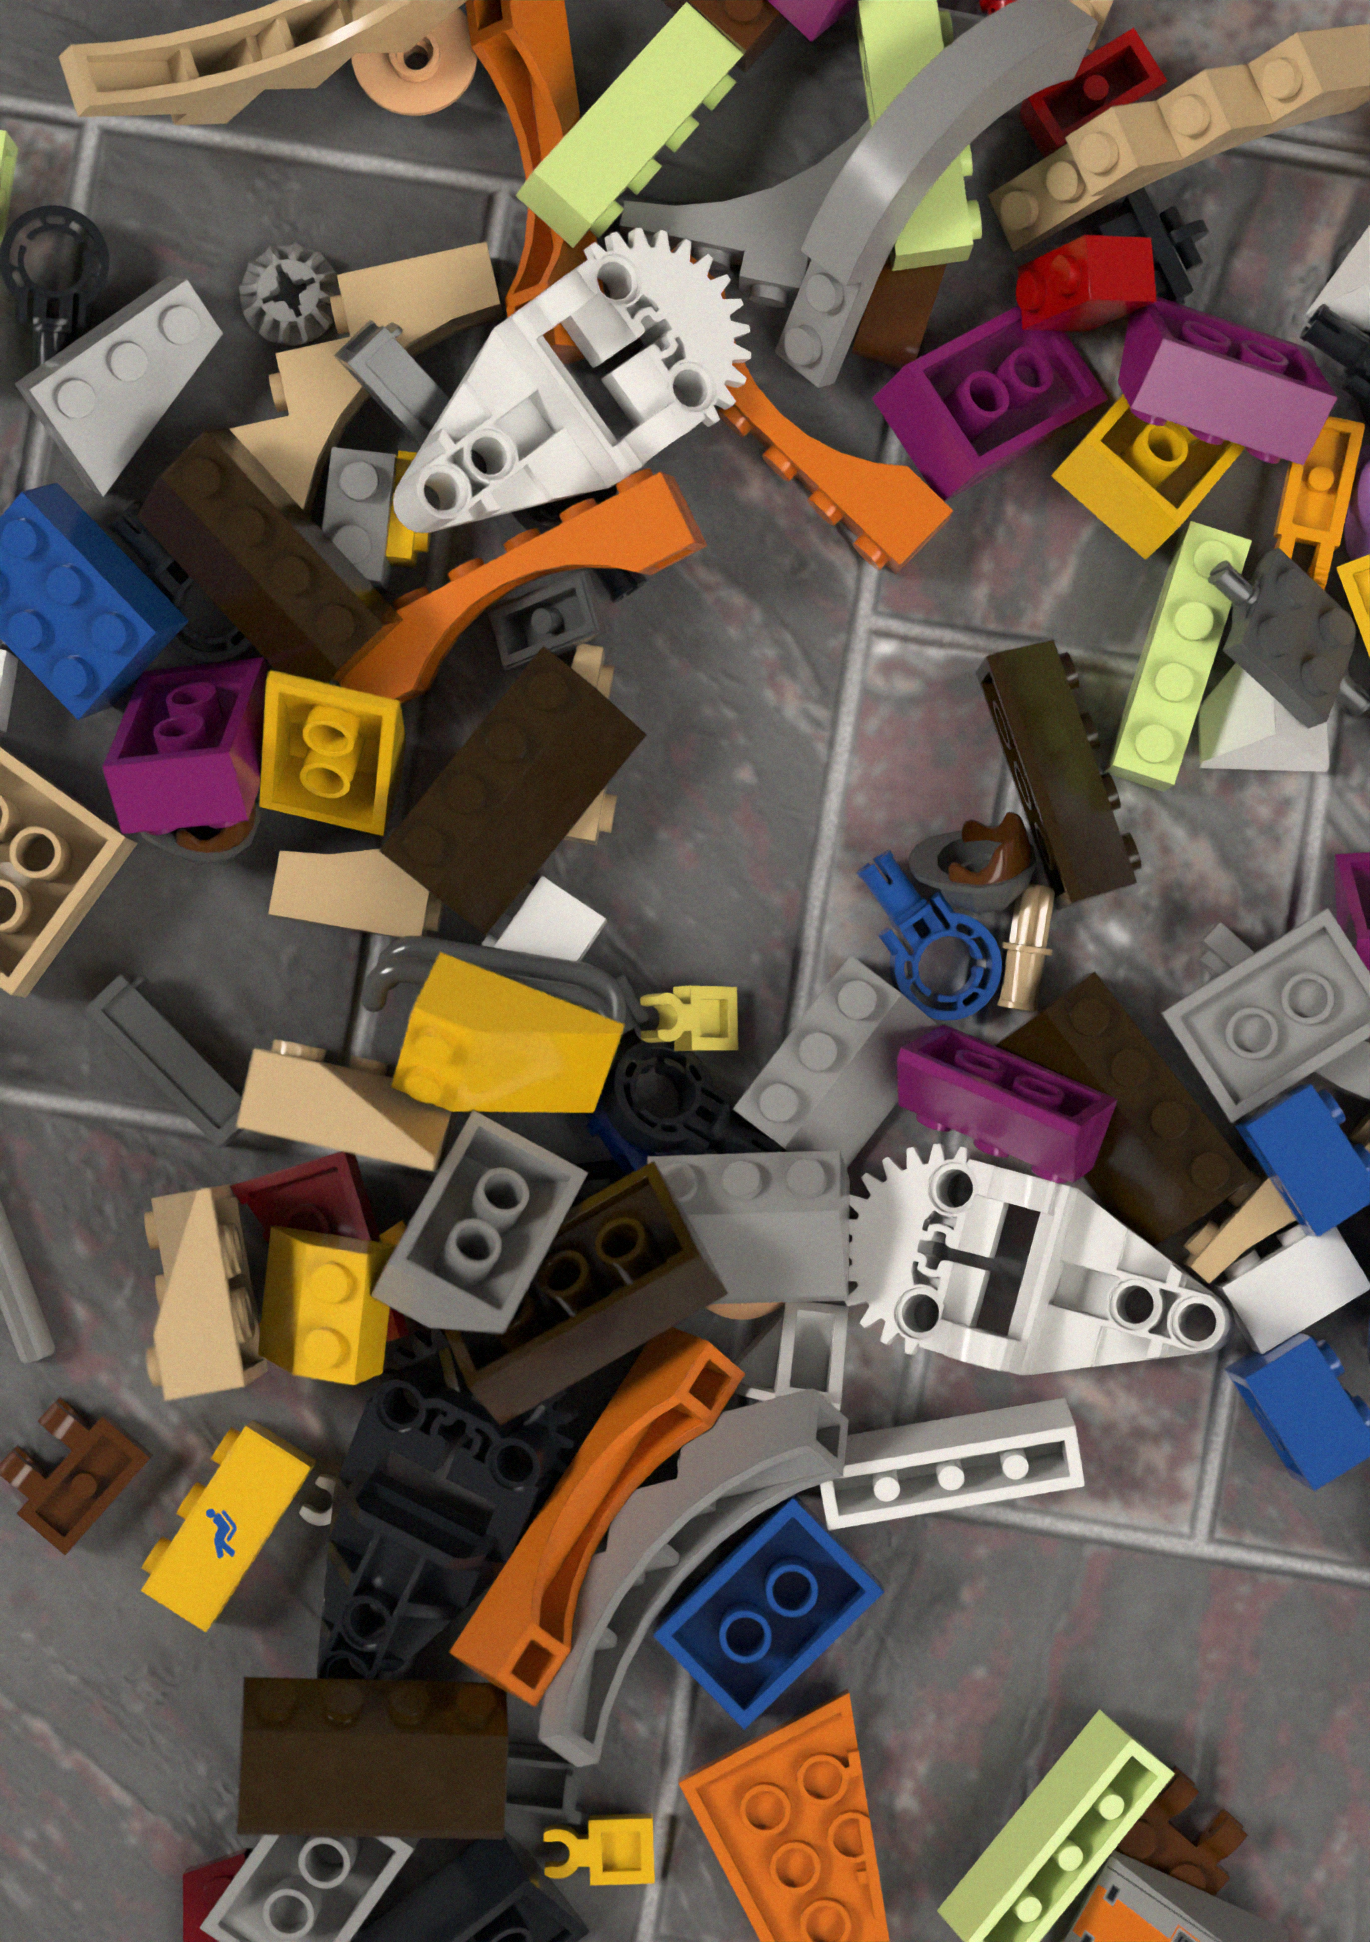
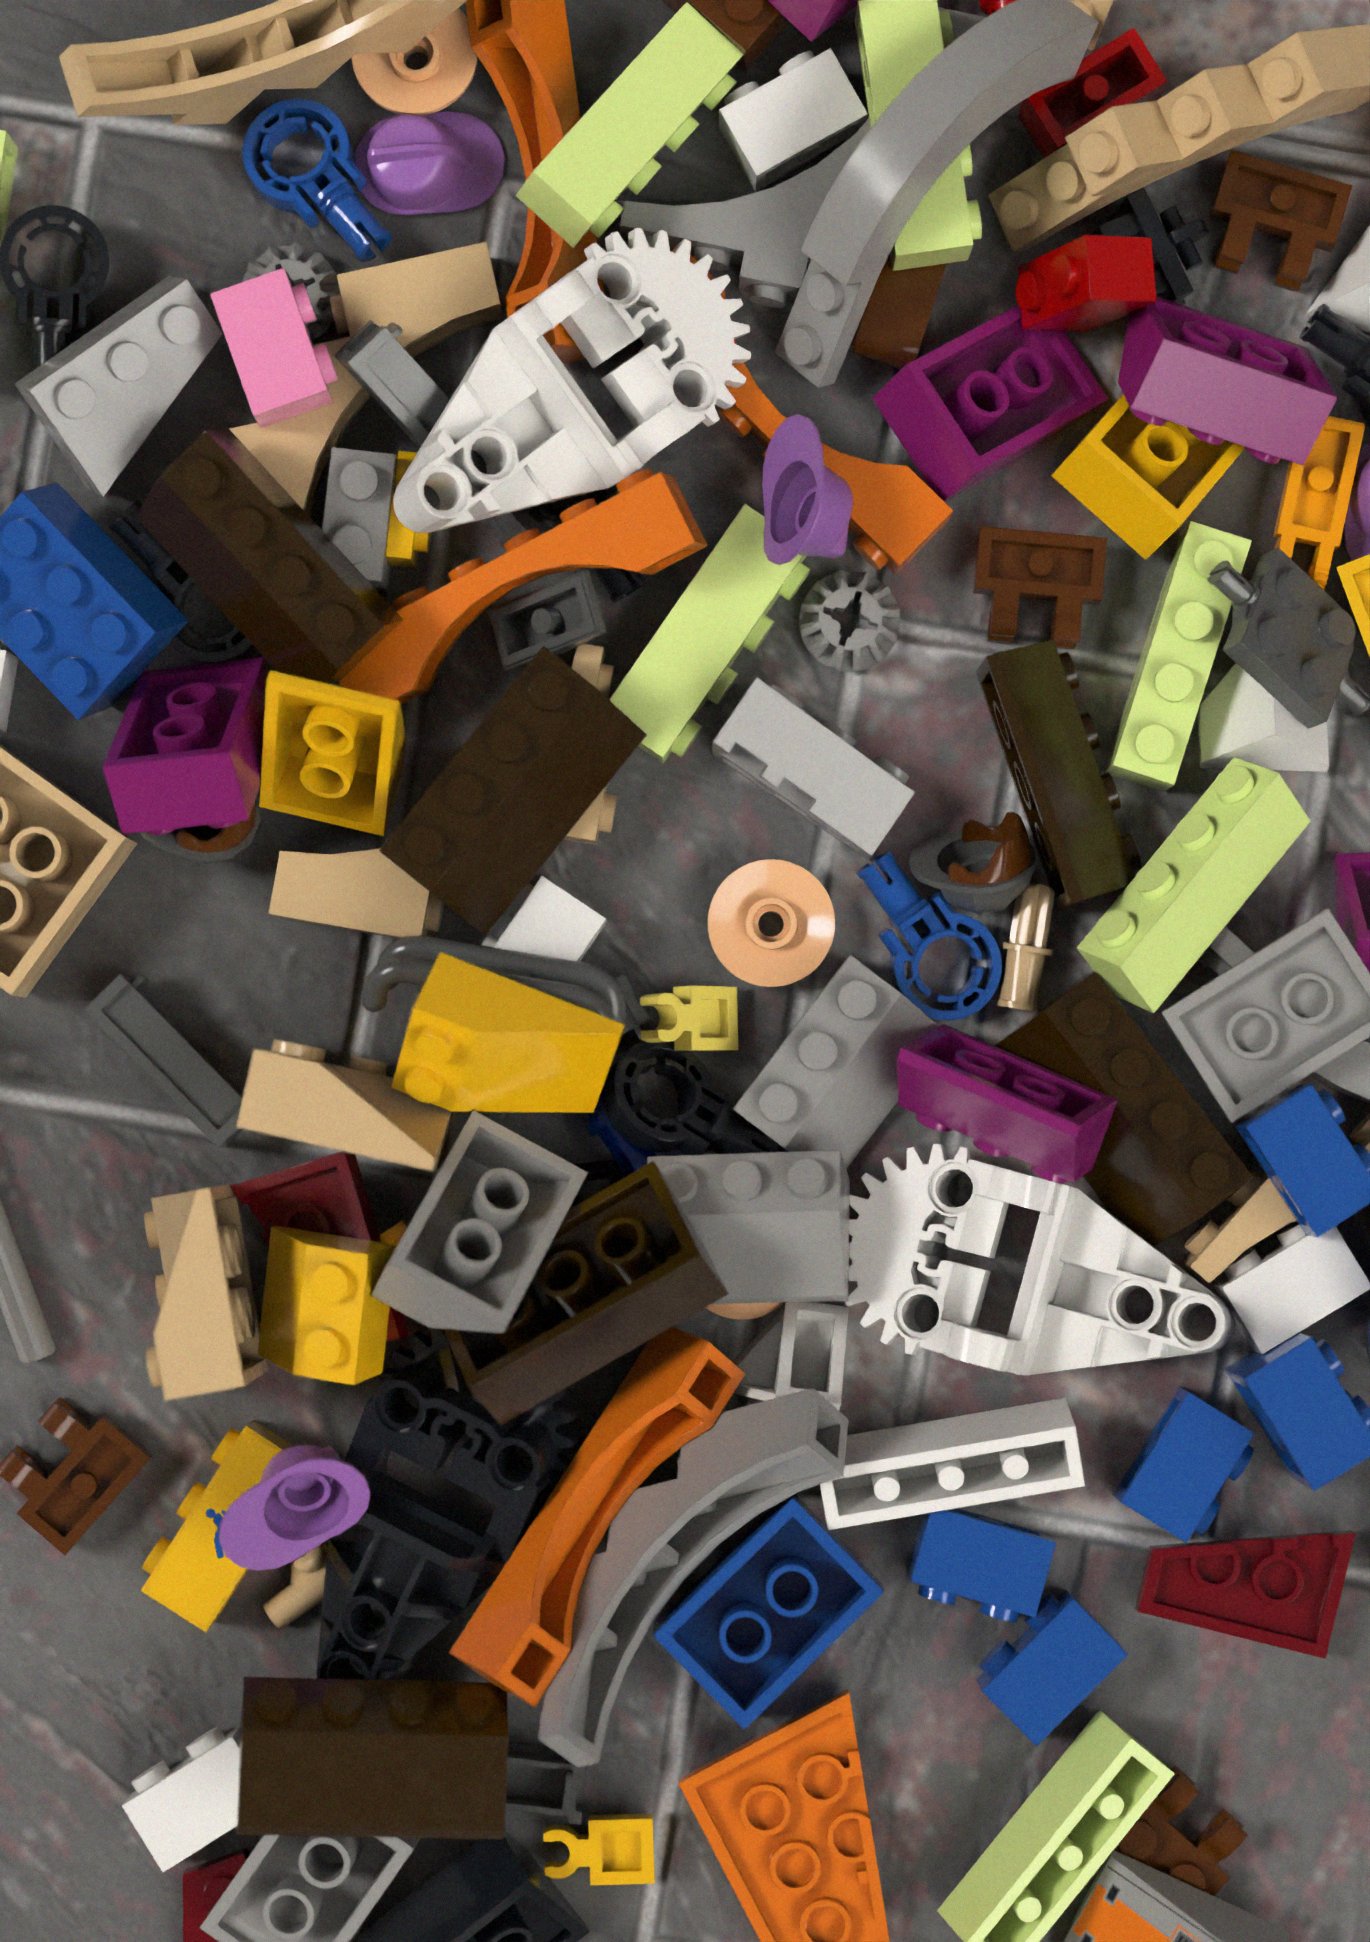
none -> white brick [122,1725,240,1872]
none -> bright pink brick [210,268,338,428]
none -> medium lavender piece [219,1445,370,1571]
none -> blue pin [242,99,392,262]
none -> tan arm [263,1542,328,1630]
none -> medium lavender piece [354,111,505,215]
none -> yellowish green brick [609,504,811,764]
none -> light nougat dish [707,859,835,987]
none -> light grey wedge [712,677,915,861]
none -> white brick [719,48,868,192]
none -> medium lavender piece [762,414,853,565]
none -> light grey gear [799,570,900,672]
none -> blue brick [907,1508,1057,1623]
none -> reddish brown plate [973,526,1107,650]
none -> blue brick [976,1590,1128,1747]
none -> yellowish green brick [1077,757,1311,1013]
none -> blue brick [1113,1387,1255,1543]
none -> dark red wing [1135,1530,1356,1659]
none -> reddish brown plate [1210,150,1353,292]

